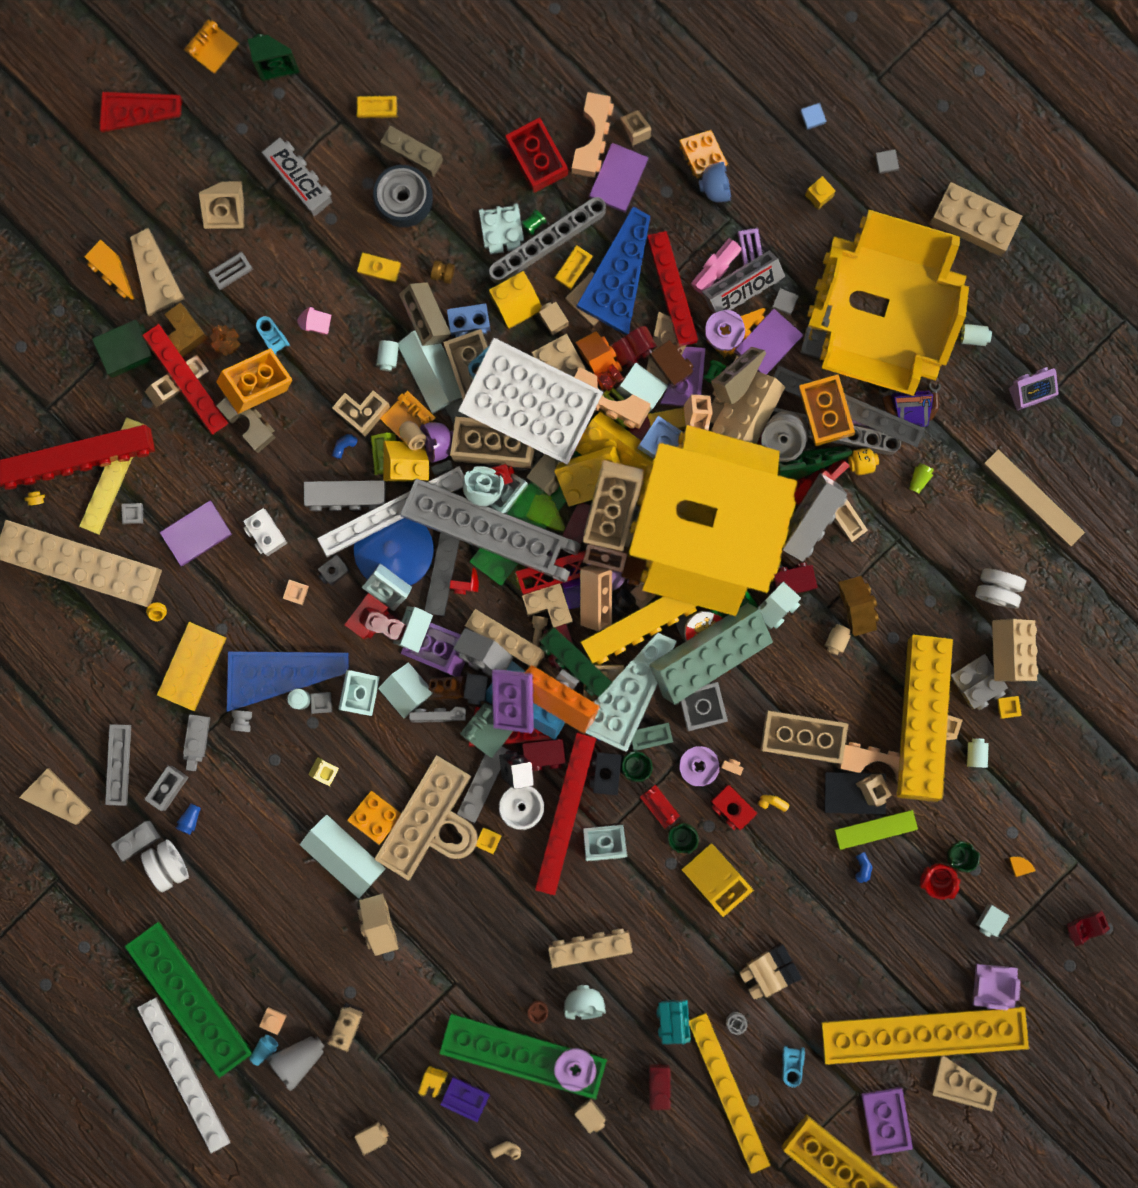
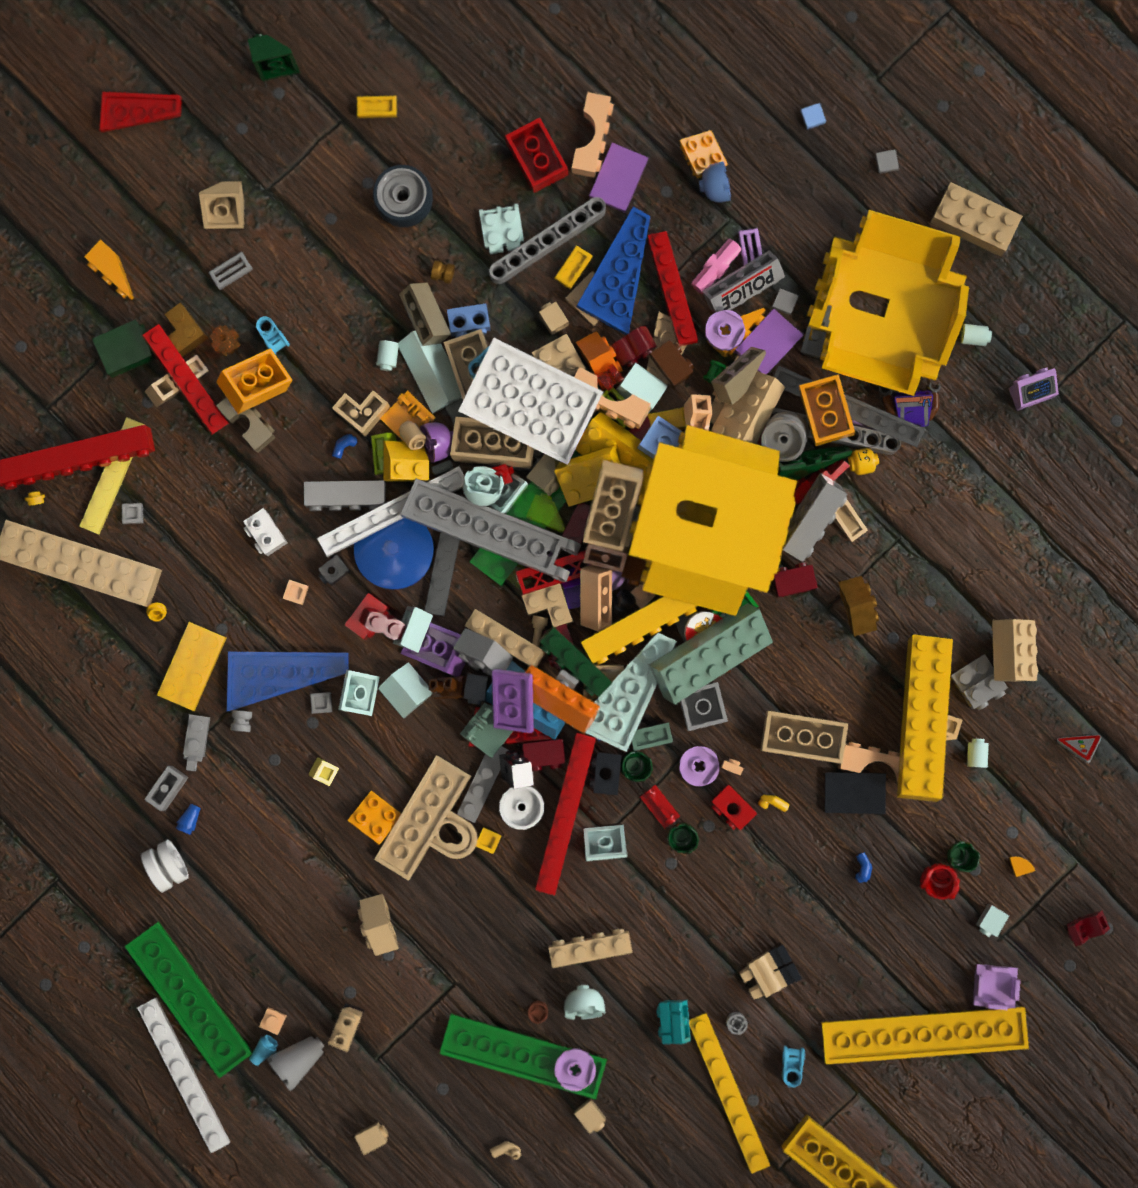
tan wing [19,768,91,825] -> none
light grey plate [105,724,131,806] -> none
light grey brick [111,821,161,861] -> none
tan wing [131,228,184,316] -> none
medium lavender tile [160,501,232,566] -> none
light orange hinge [184,20,239,74] -> none
light grey brick [262,138,332,217] -> none
light aqua brick [288,689,311,710] -> none
bright pink tile [297,307,331,335] -> none
light aqua slope [300,815,386,899] -> none
yellow plate [357,253,401,283] -> none
light aqua slope [362,564,412,611] -> none
dark tan arch [380,126,443,177] -> none
light grey hinge [409,707,466,723] -> none
yellow hinge [419,1066,448,1097] -> none
dark purple plate [441,1077,490,1122] -> none
red plate [450,568,479,595] -> none
yellow slope [489,271,542,329] -> none
green bush [521,209,547,235] -> none
tan slope [620,110,651,146] -> none
dark red brick [649,1064,671,1110] -> none
medium lavender wing [660,347,705,407] -> none
yellow slope [682,843,753,917] -> none
light aqua brick [758,582,801,630] -> none
yellow brick [805,176,836,210] -> none
tan brick [825,624,851,655] -> none
lime tile [834,810,918,850] -> none
tan brick [856,774,892,807] -> none
medium lavender tile [861,1087,913,1156] -> none
lime cone [909,463,934,494] -> none
tan wing [931,1055,997,1111] -> none
white wheel [975,568,1026,609] -> none
tan tile [983,449,1085,547] -> none
yellow plate [997,696,1021,719] -> none
none -> piece [1057,735,1101,763]

